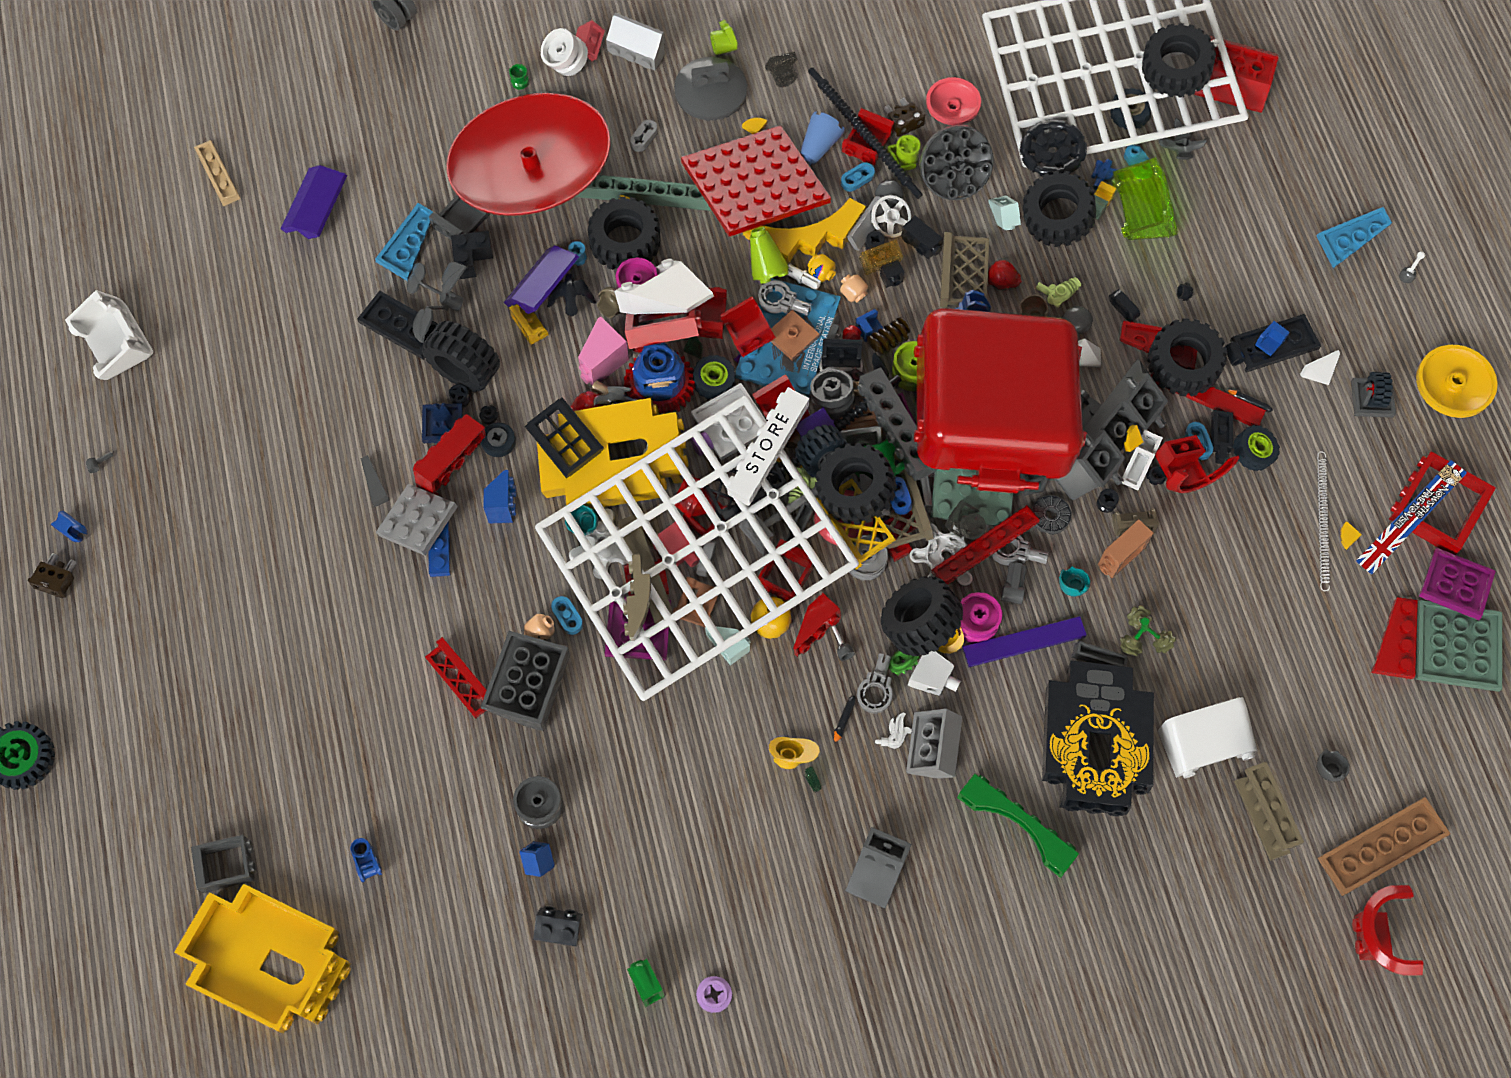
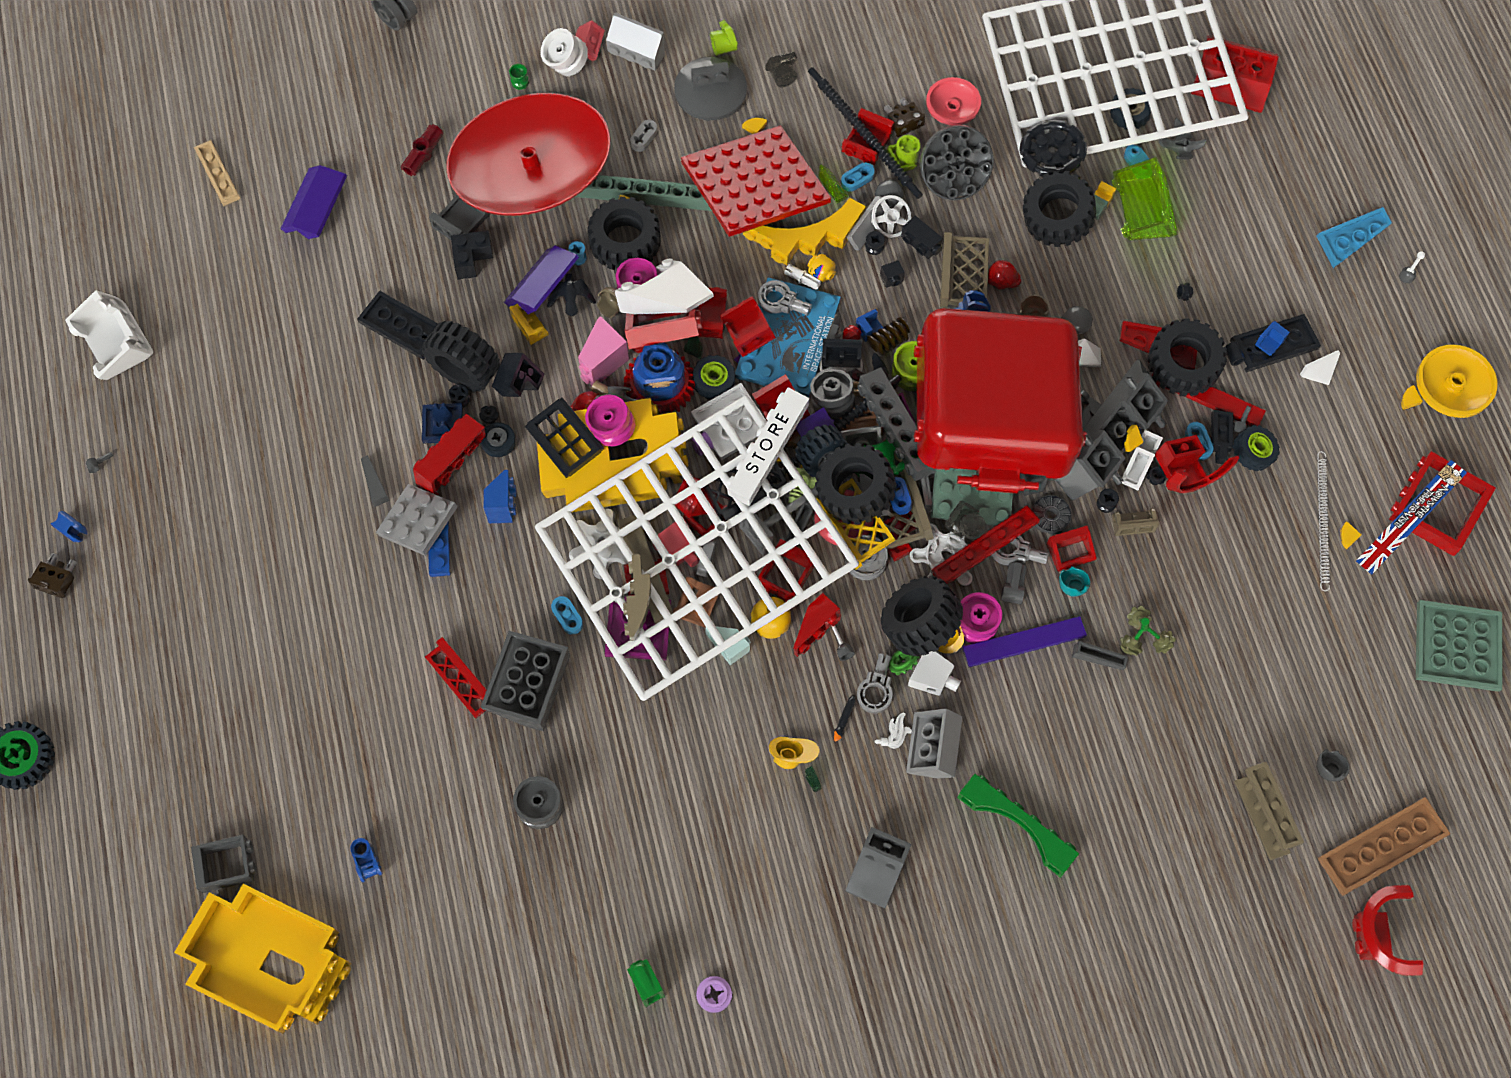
dark azure wing [375,203,433,281] -> none
dark grey plant [406,262,467,343] -> none
blue panel [519,841,555,877] -> none
light nougat head [524,614,555,641] -> none
black bracket [533,906,583,947] -> none
teal hair [565,505,598,535] -> none
lime cone [750,227,789,284] -> none
nougat plate [770,310,820,361] -> none
medium blue cone [800,111,845,166] -> none
light nougat head [840,274,868,303] -> none
clear yellow brick [859,239,903,275] -> none
light aqua slope [989,196,1021,230] -> none
yellowish green piece [1035,277,1081,307] -> none
black panel [1042,660,1154,816] -> none
blue piece [1091,159,1124,190] -> none
nougat window [1098,520,1154,579] -> none
black beam [1109,289,1140,322] -> none
black tyre [1142,23,1216,98] -> none
white windscreen [1158,697,1257,778] -> none
black piece [1228,389,1273,412] -> none
plate [1351,372,1396,418] -> none
red wing [1371,597,1418,679] -> none
magenta plate [1419,548,1496,620] -> none
none -> dark red piece [401,124,444,176]
none -> black brick [492,353,545,397]
none -> dark pink wheel [585,395,636,447]
none -> clear neon green slope [818,164,848,203]
none -> red tile [1046,525,1097,572]
none -> dark grey hand [1233,406,1252,432]
none -> yellow tile [1401,385,1423,410]

